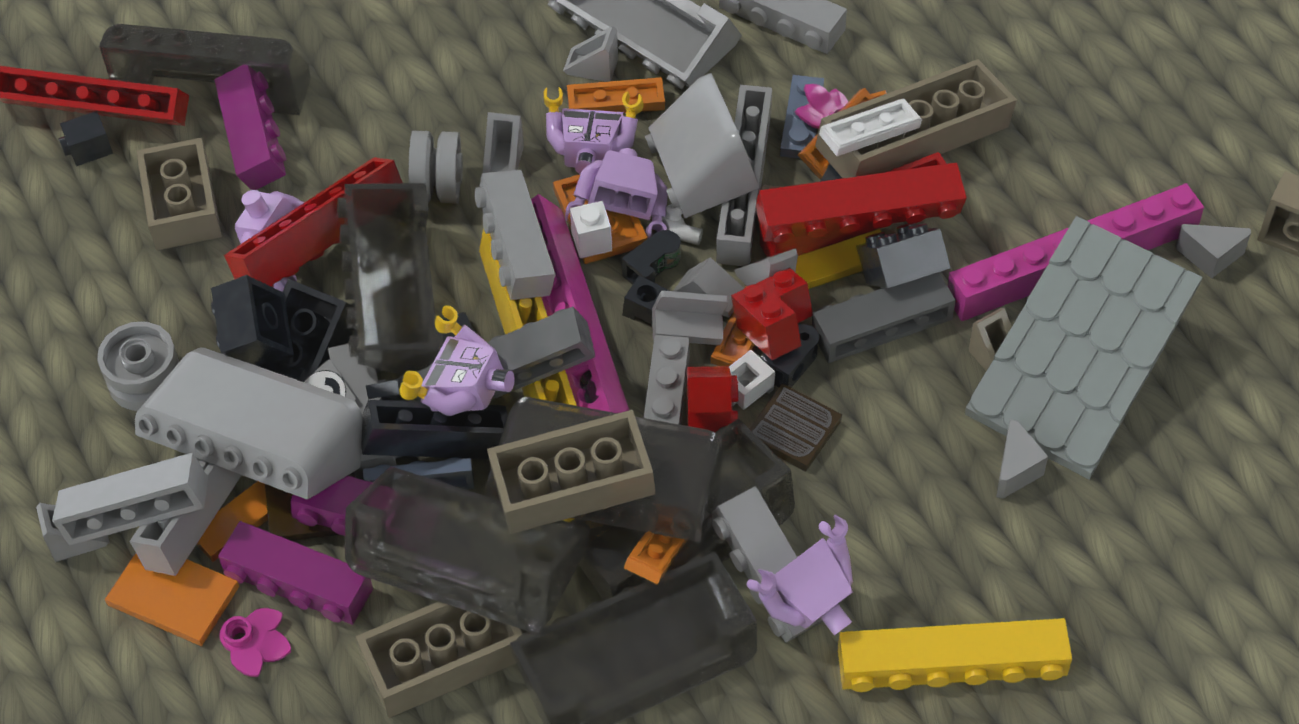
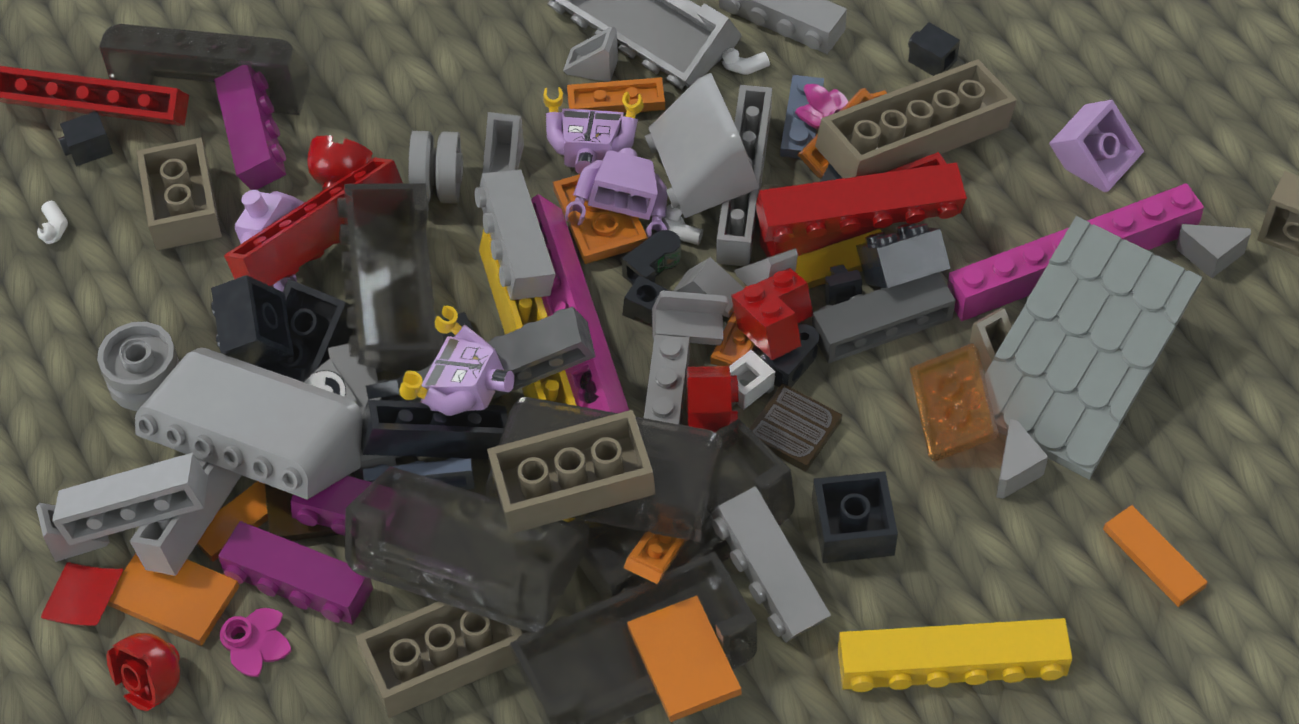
white brick [570,201,612,258] -> none
lavender torso [747,515,853,636] -> none
white tile [819,98,922,156] -> none
none -> white arm [37,201,68,244]
none -> red sticker [41,562,123,626]
none -> red cylinder [107,633,180,711]
none -> red cylinder [307,135,373,190]
none -> orange tile [627,595,742,722]
none -> white arm [722,48,770,75]
none -> black brick [812,471,898,563]
none -> black tile [825,264,862,306]
none -> black brick [908,22,960,76]
none -> clear orange plate [909,343,999,462]
none -> lavender slope [1049,100,1144,192]
none -> orange tile [1103,505,1208,608]

